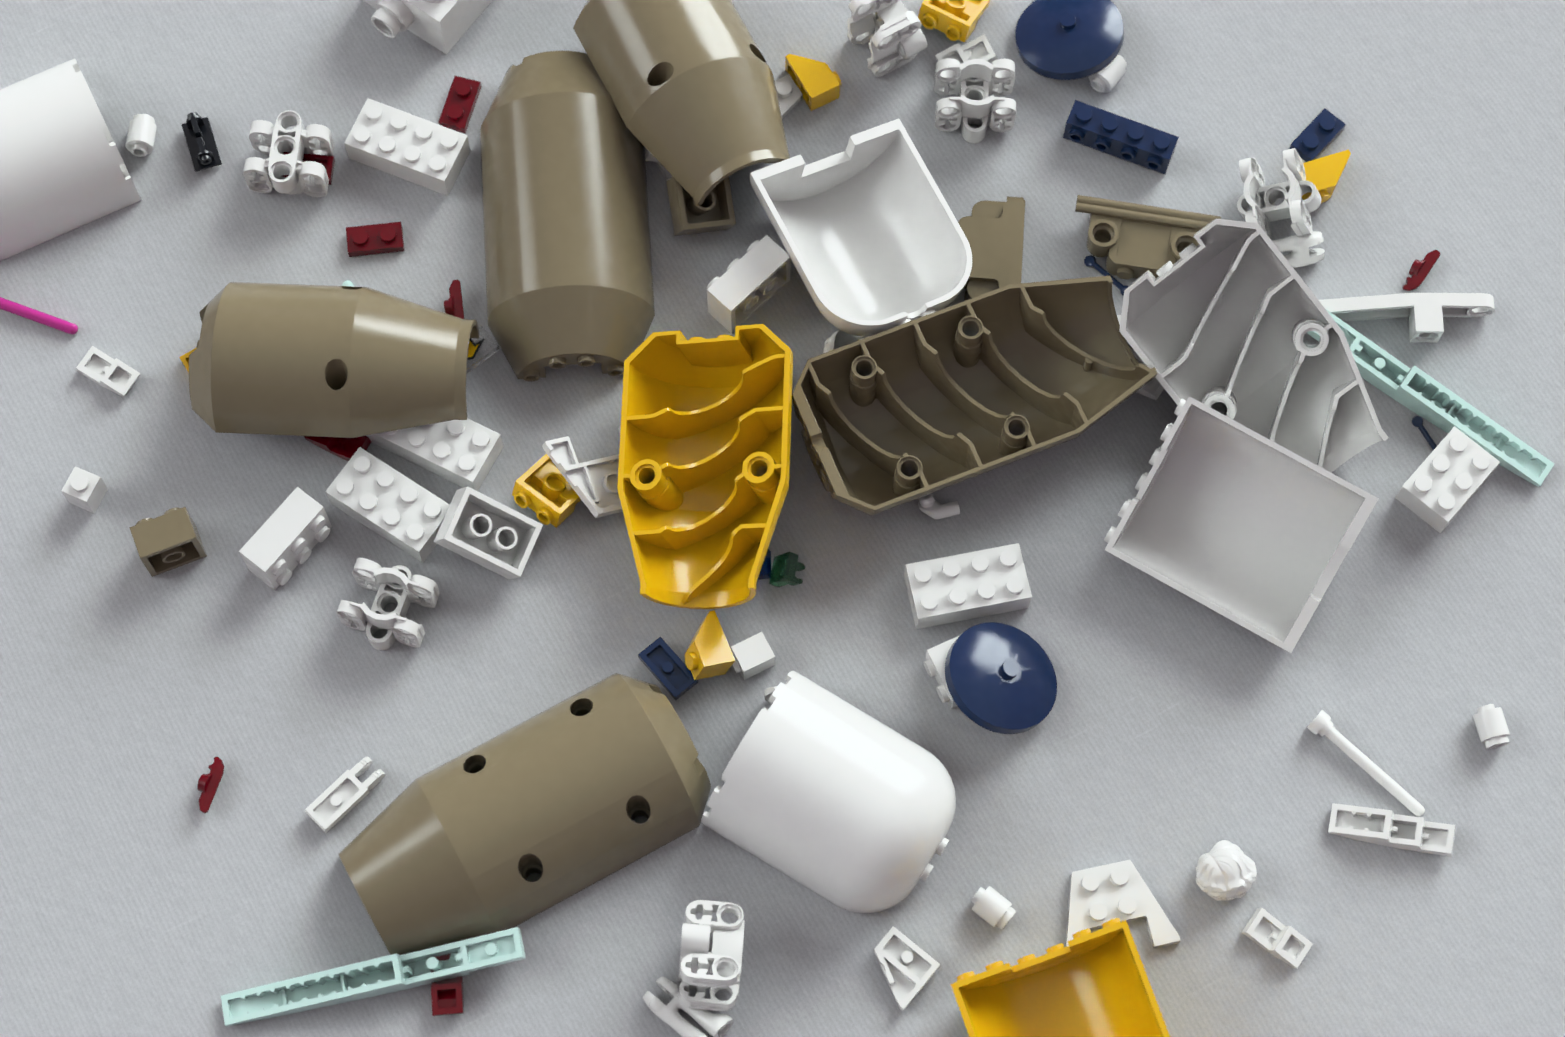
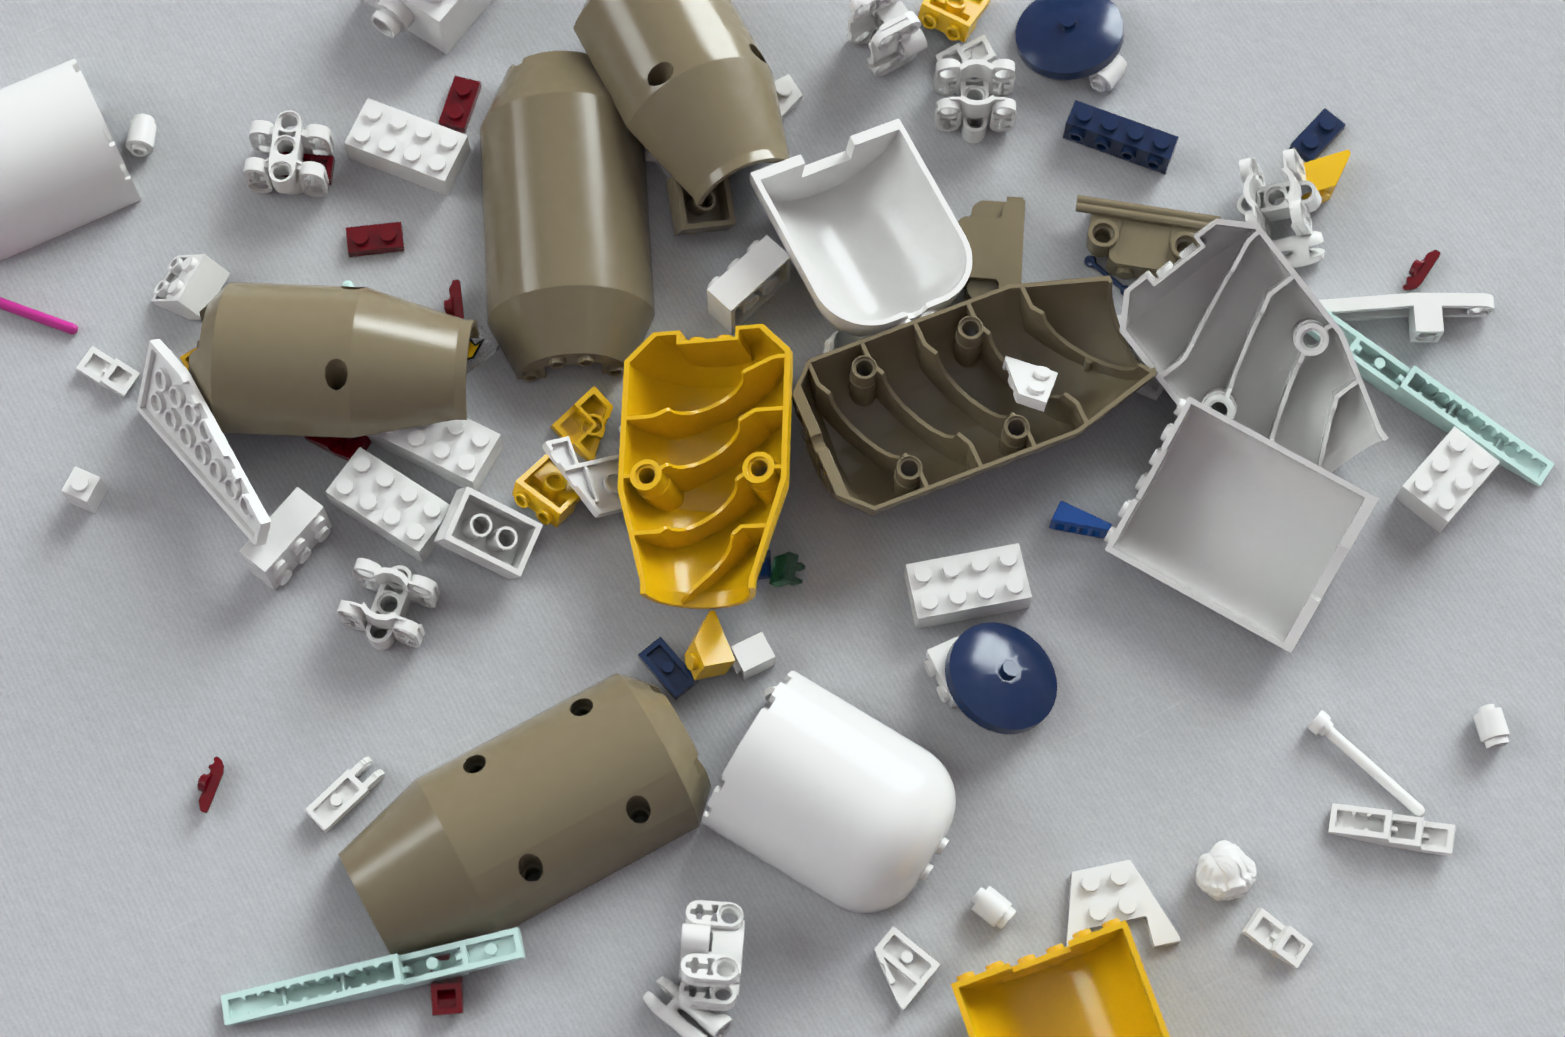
dark tan brick [129,507,207,577] -> none
black hinge [181,112,222,172] -> none
yellow slope [785,54,842,111] -> none
white arm [918,493,960,520] -> none
dark blue hinge [1412,416,1437,450] -> none
none -> white wing [136,339,271,546]
none -> white slope [151,254,230,320]
none -> yellow slope [550,386,614,461]
none -> white wing [1002,356,1058,412]
none -> blue slope [1049,501,1113,539]

